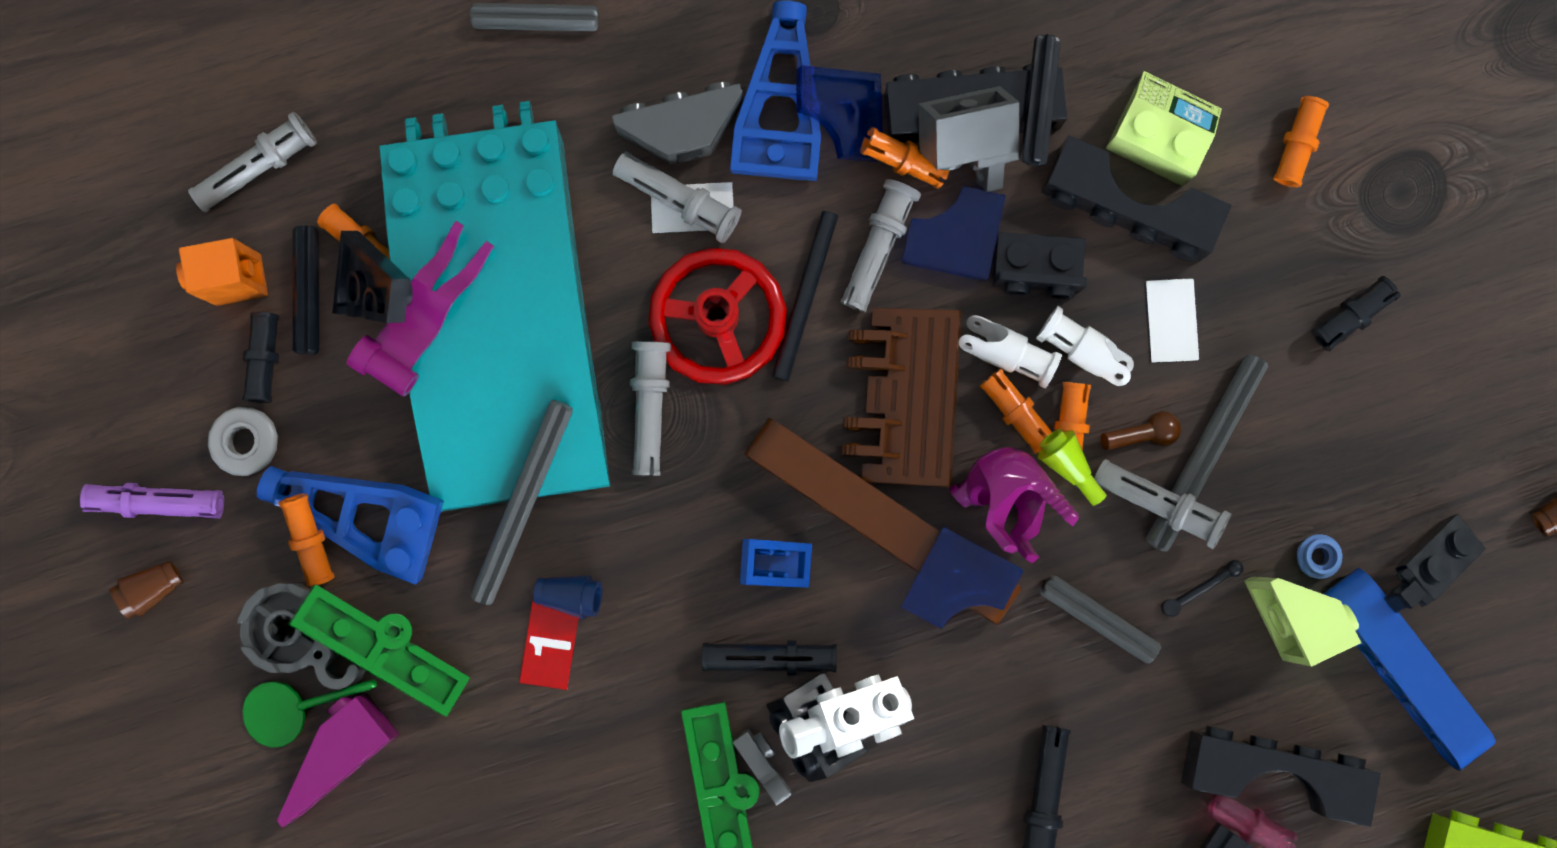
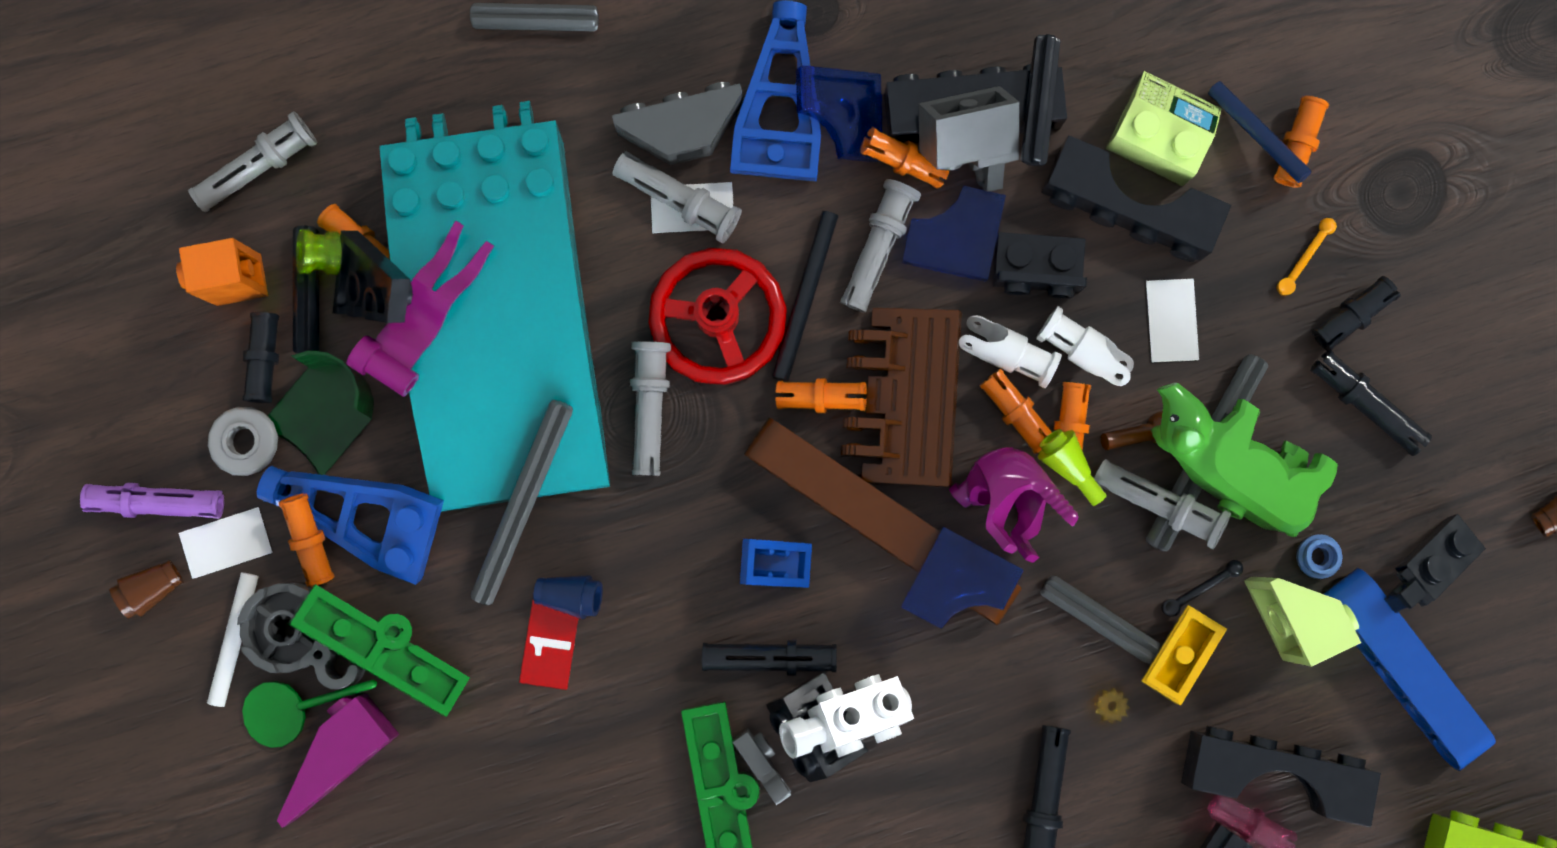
none -> white sticker [179,507,273,579]
none -> white bar [207,572,259,707]
none -> dark green piece [267,350,374,475]
none -> clear neon green wheel [296,229,341,275]
none -> orange pin [775,378,867,413]
none -> clear yellow piece [1094,688,1130,724]
none -> yellow slope [1141,605,1227,705]
none -> bright green animal [1151,383,1338,537]
none -> dark blue bar [1208,81,1312,183]
none -> light orange hinge [1276,218,1337,296]
none -> black pin [1310,349,1432,456]

